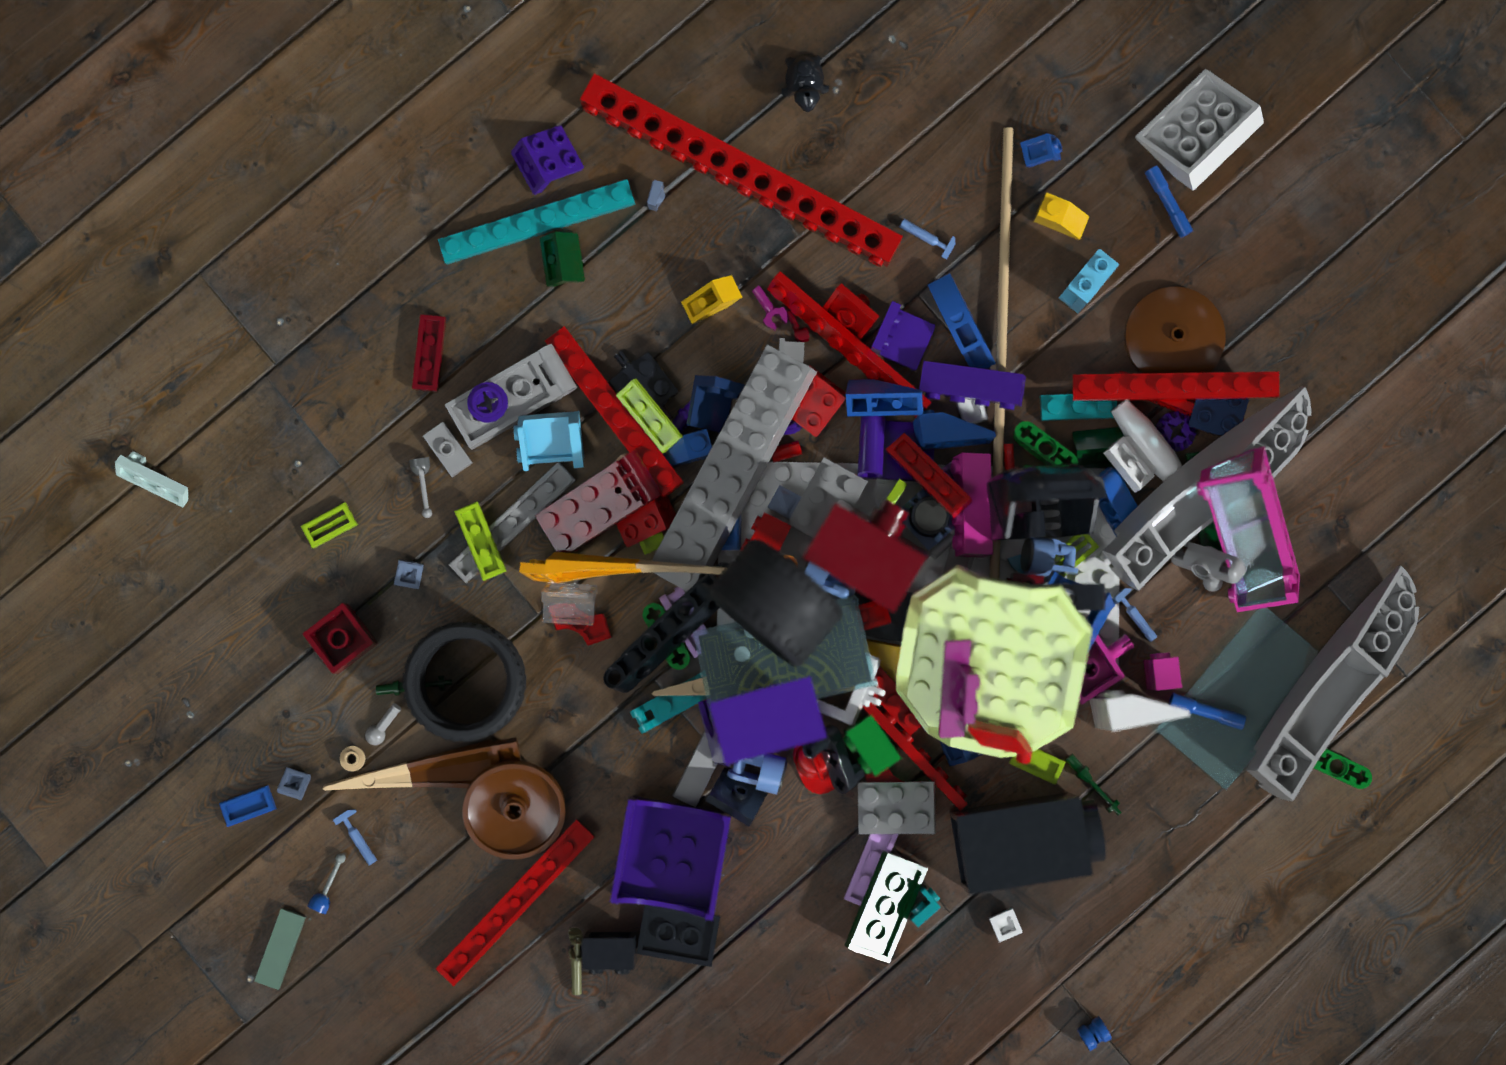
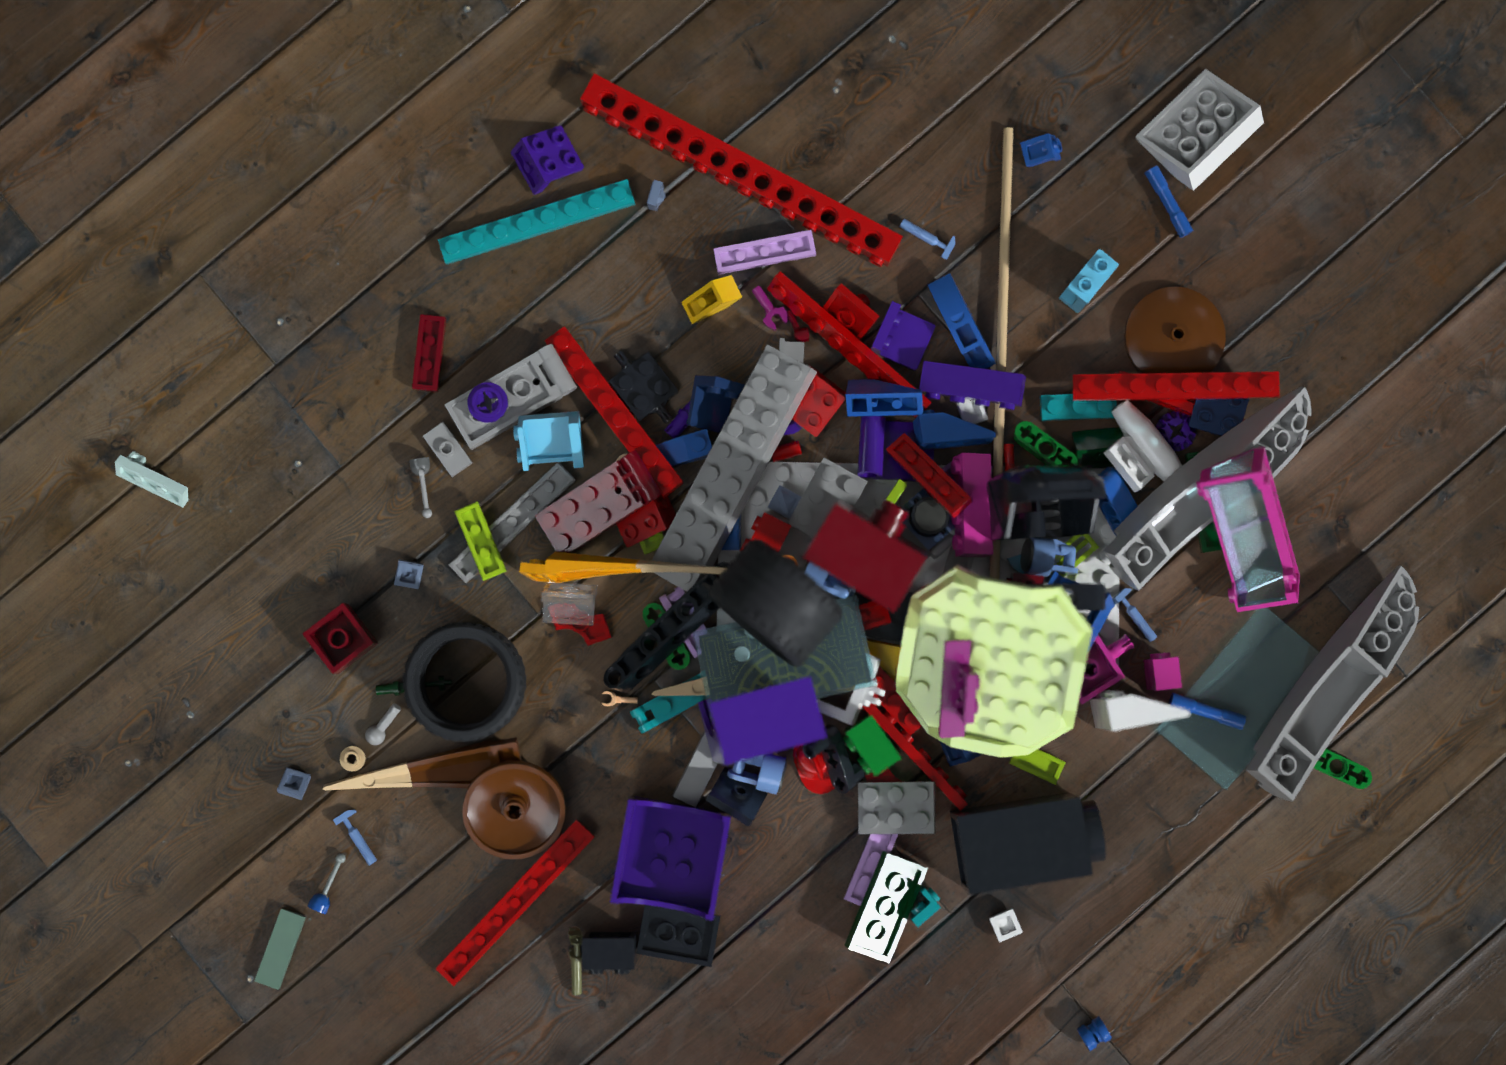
blue tile [219,785,277,827] -> none
lime tile [301,502,358,548] -> none
dark green panel [539,232,585,287] -> none
lime tile [616,379,683,453] -> none
black animal [781,55,829,112] -> none
red piece [967,720,1033,764] -> none
yellow slope [1033,192,1089,240] -> none
dark green piece [1065,753,1121,815] -> none
light grey piece [1171,541,1246,592] -> none
none -> light nougat hand [601,691,638,706]
none -> lavender plate [714,230,816,275]

